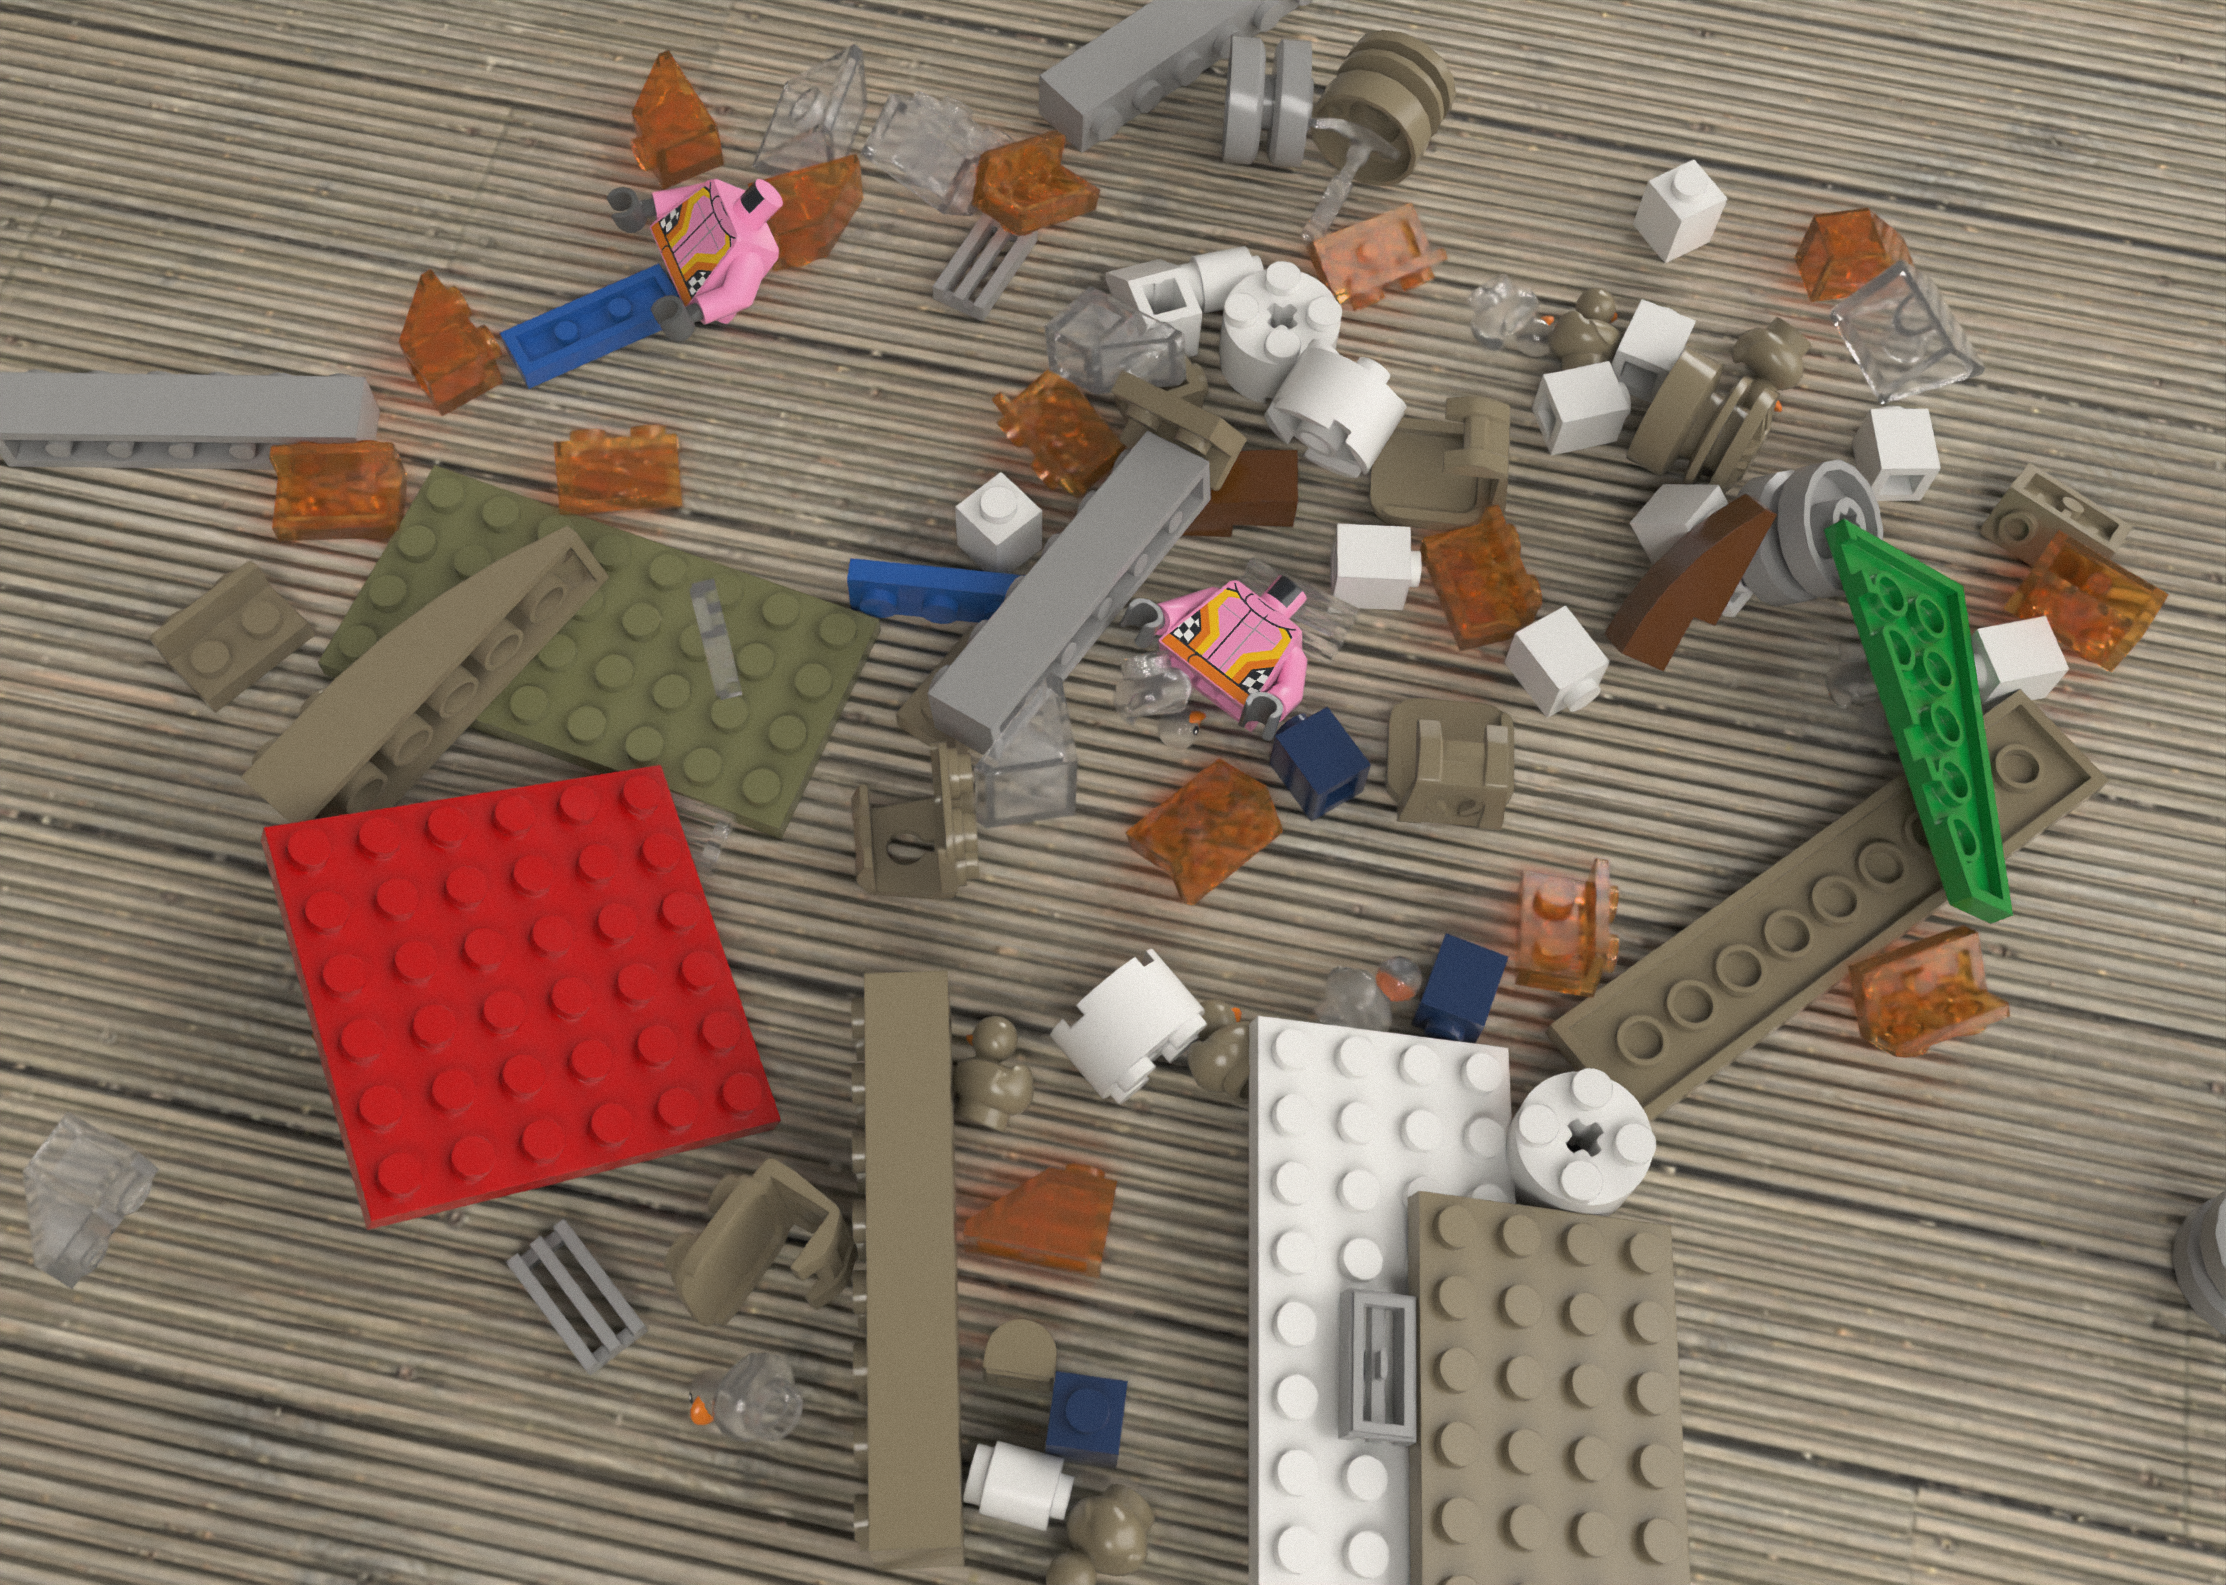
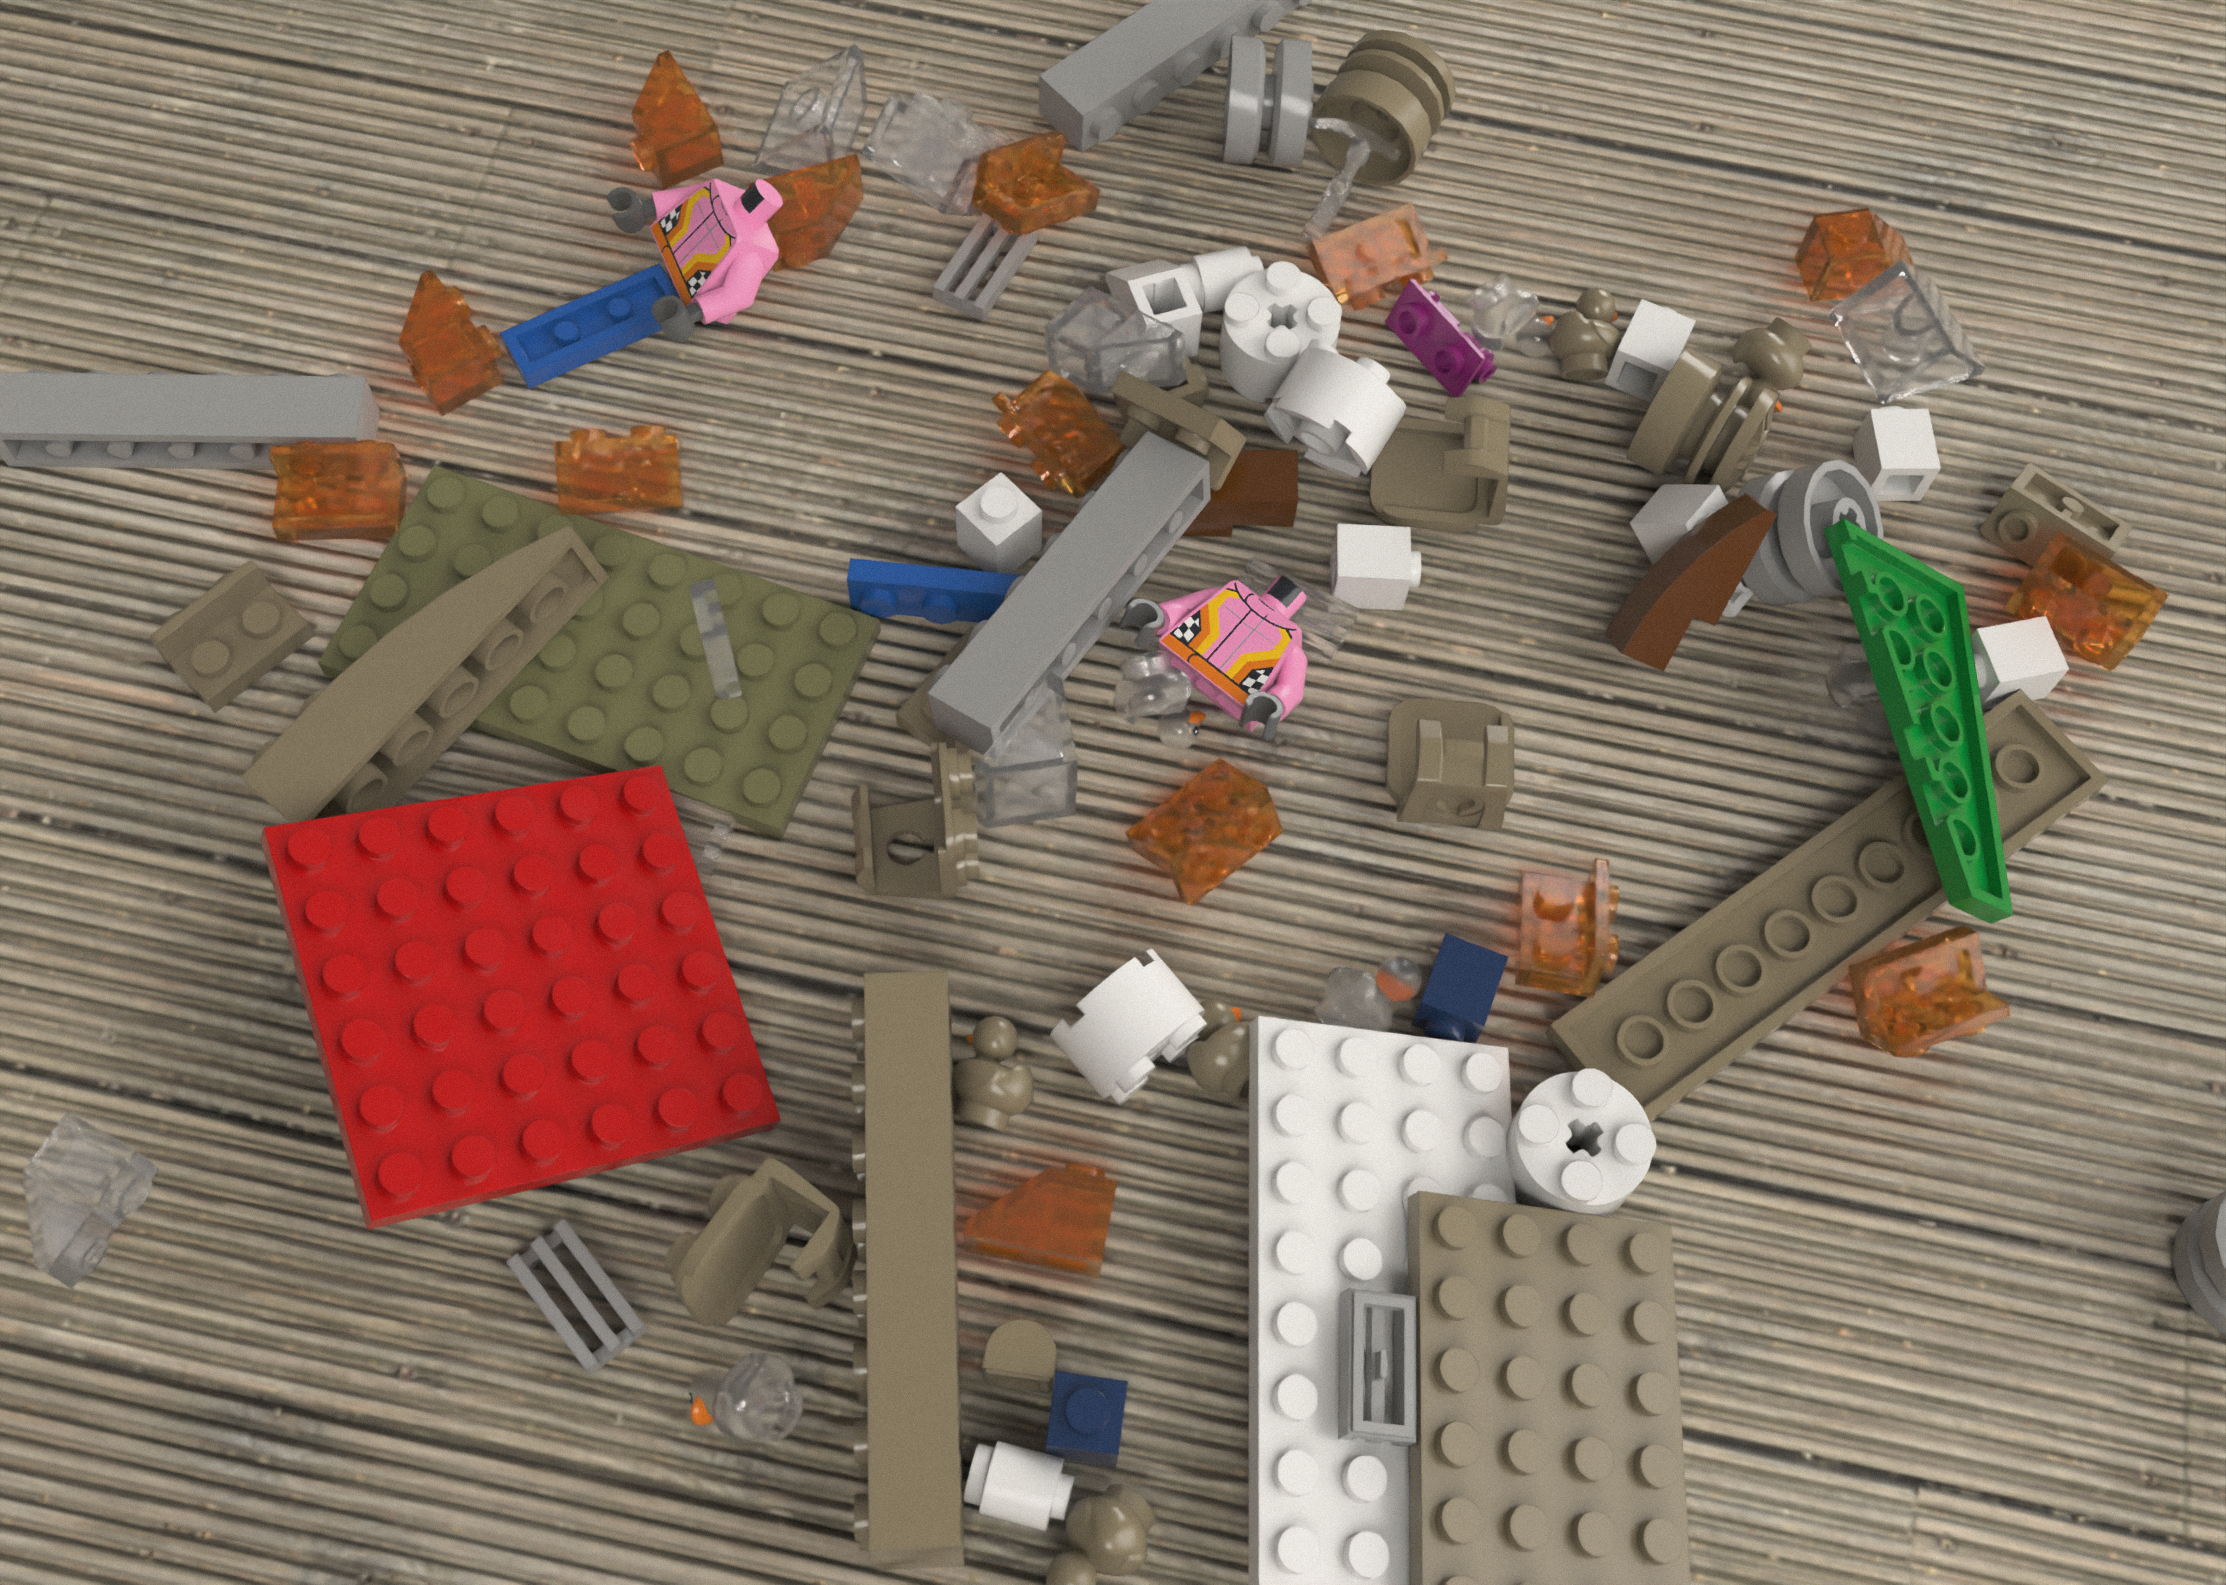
dark blue brick [1269,706,1371,822] -> none
clear orange bracket [1420,504,1542,652] -> none
white brick [1504,605,1610,718] -> none
white brick [1532,361,1631,456] -> none
white brick [1633,159,1727,263] -> none
none -> magenta hinge [1385,279,1497,397]

